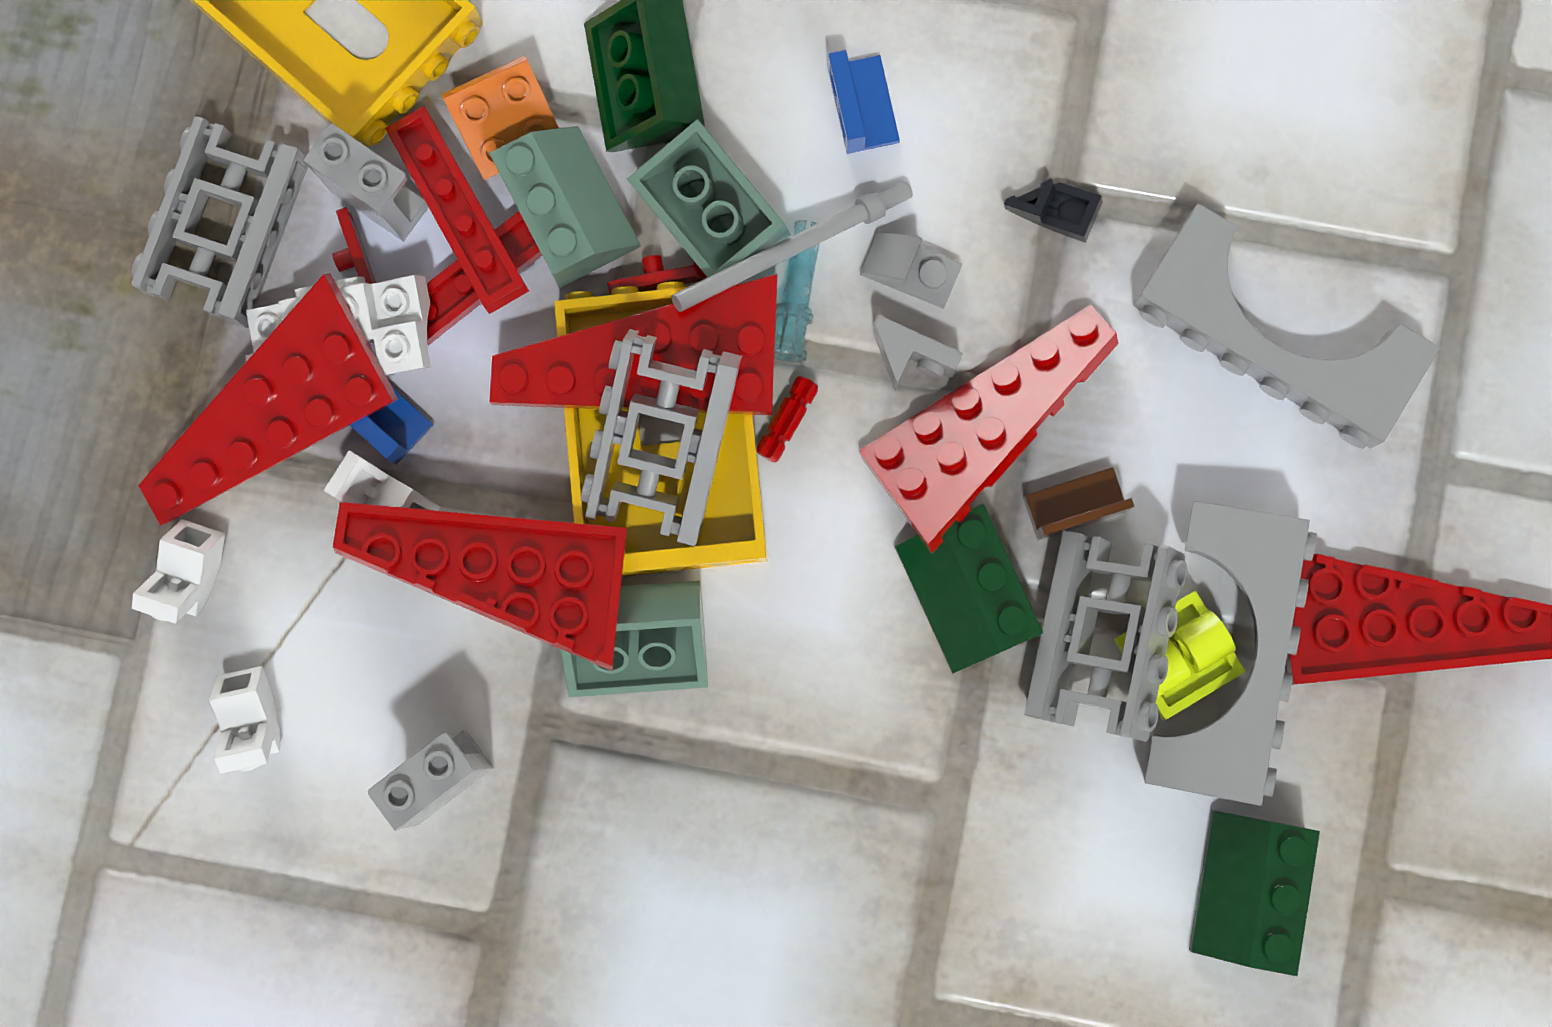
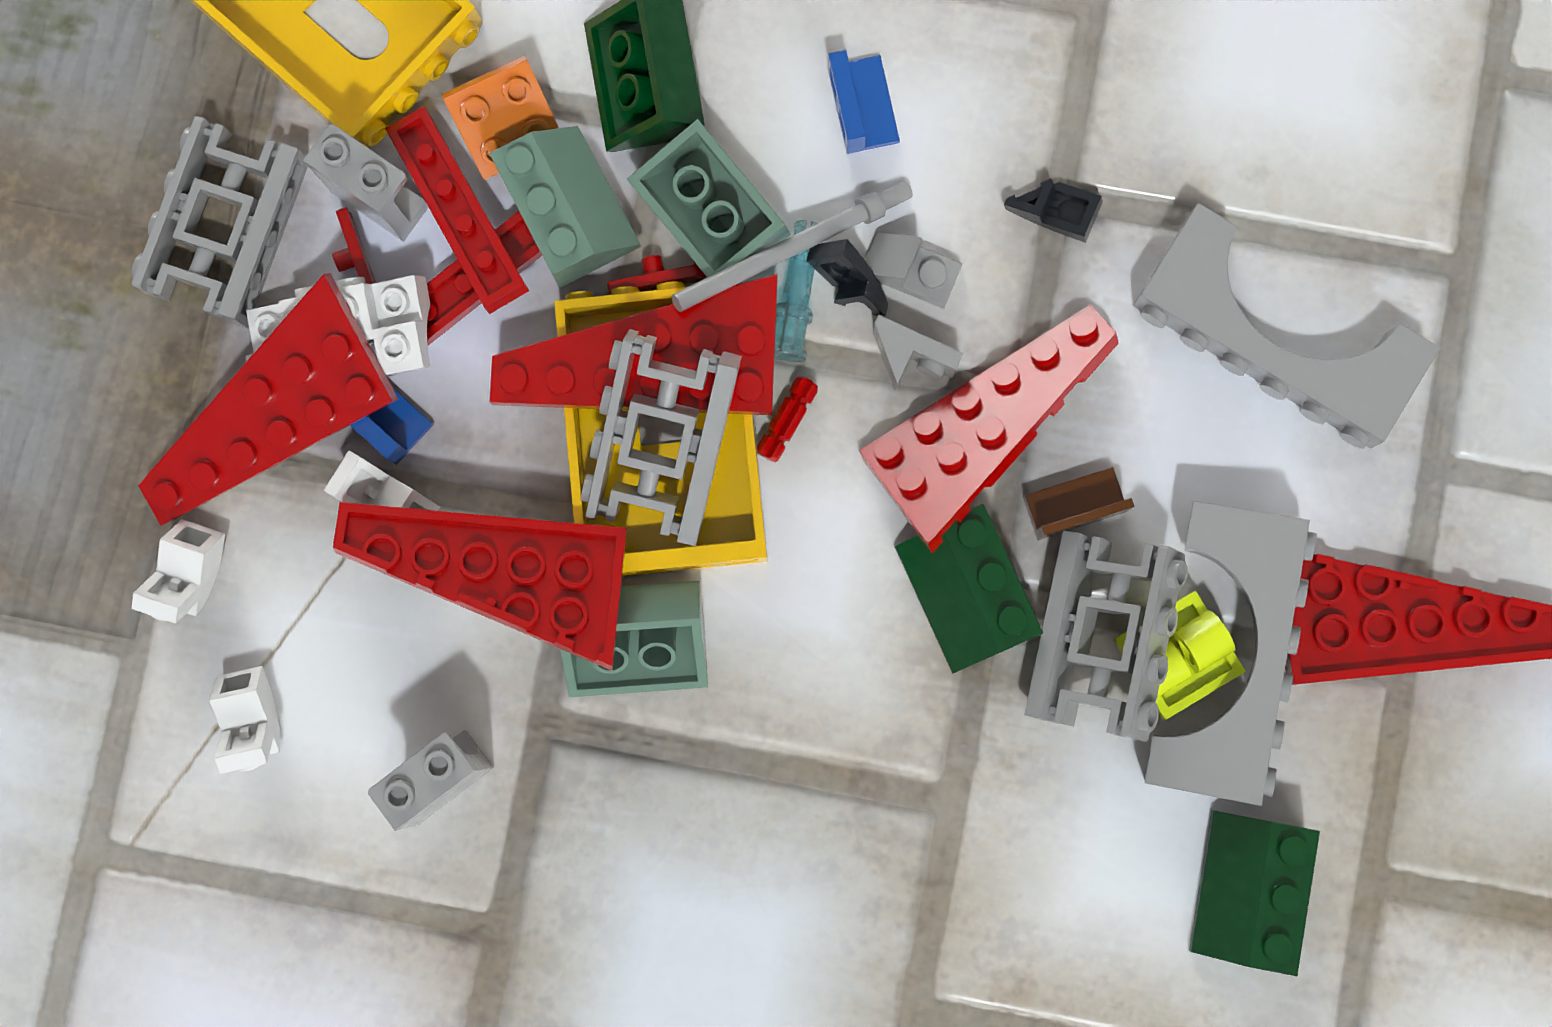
none -> black slope [806,239,888,317]

